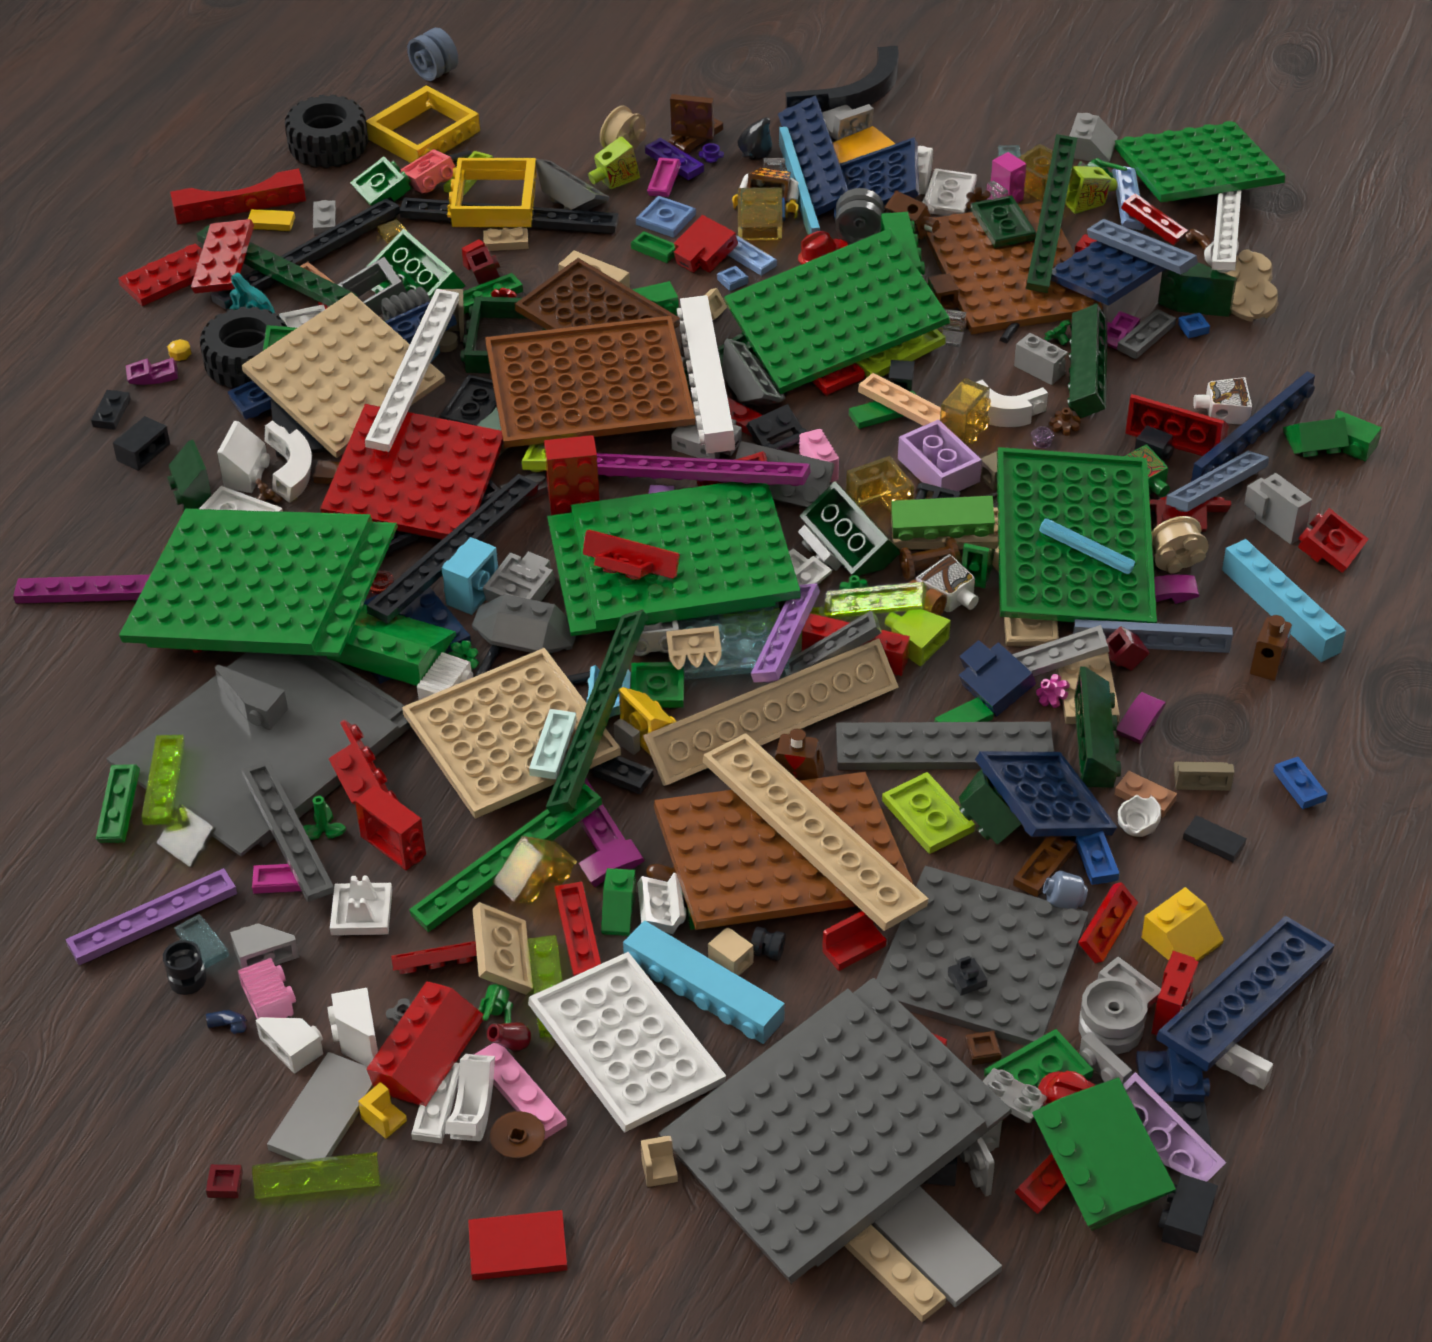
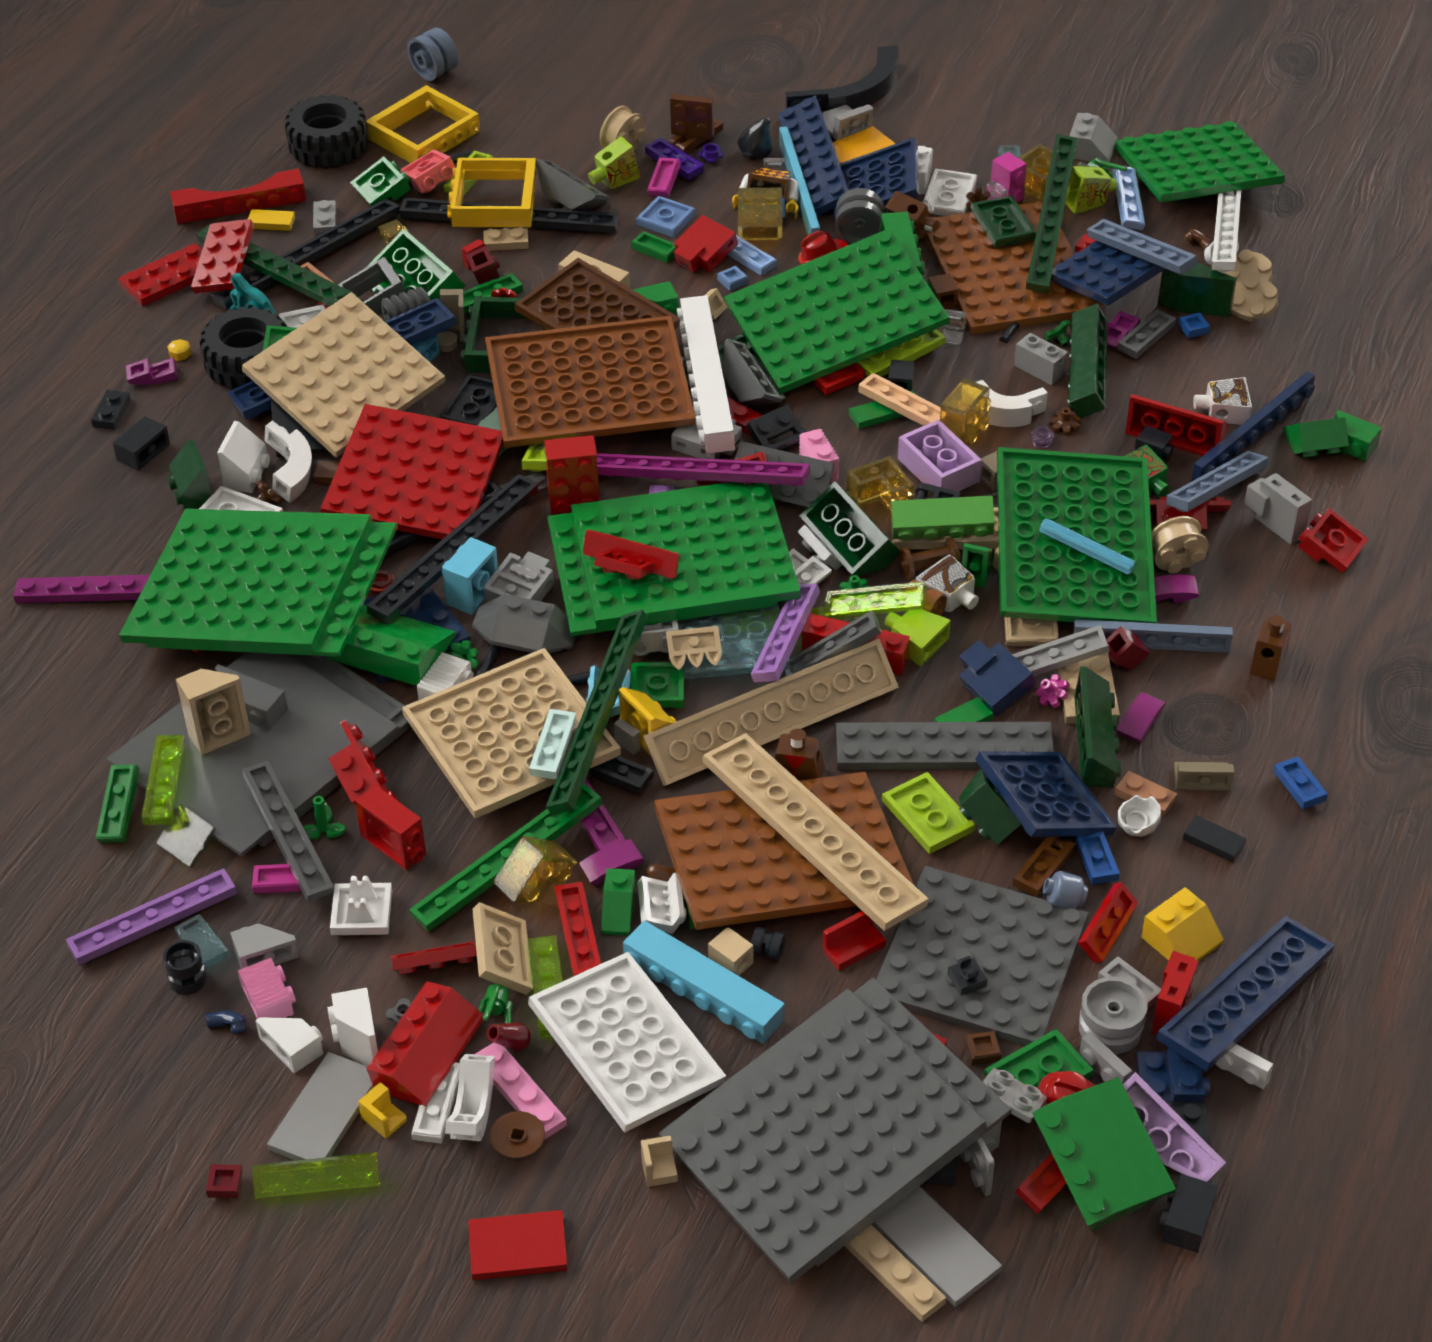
white plate [365,289,459,452] -> none
red plate [1121,194,1188,245] -> none
medium azure brick [1222,539,1346,662] -> none
none -> tan slope [176,669,251,755]

